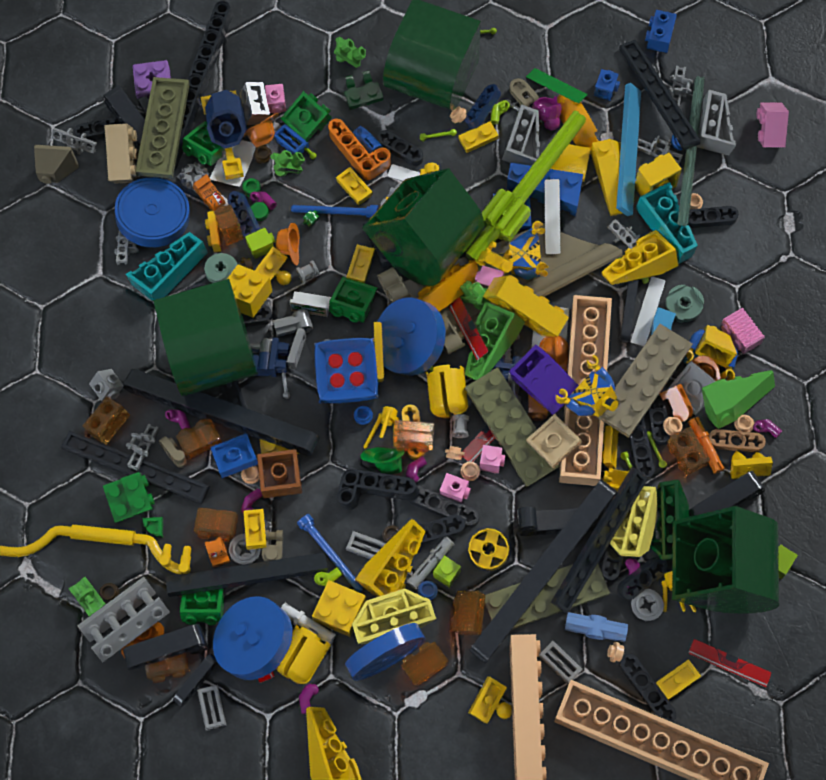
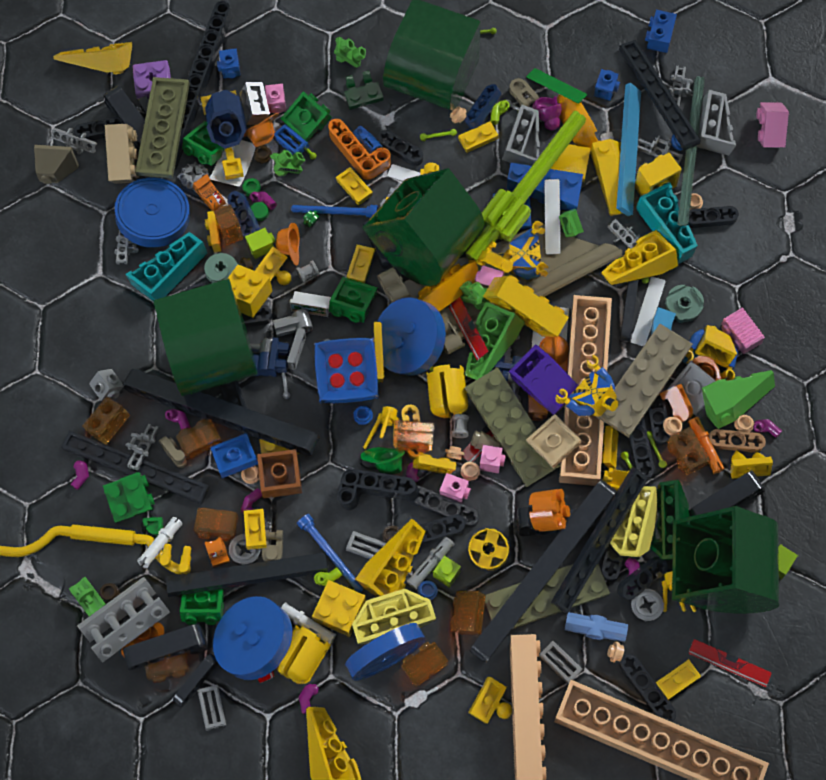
none -> yellow wedge [53,42,132,74]
none -> magenta arm [71,460,89,490]
none -> white pin [137,517,182,568]
none -> blue brick [217,48,241,78]
none -> yellow plate [412,454,456,474]
none -> dark tan cone [470,430,500,449]
none -> orange brick [529,489,570,532]
none -> bright green piece [559,208,584,238]

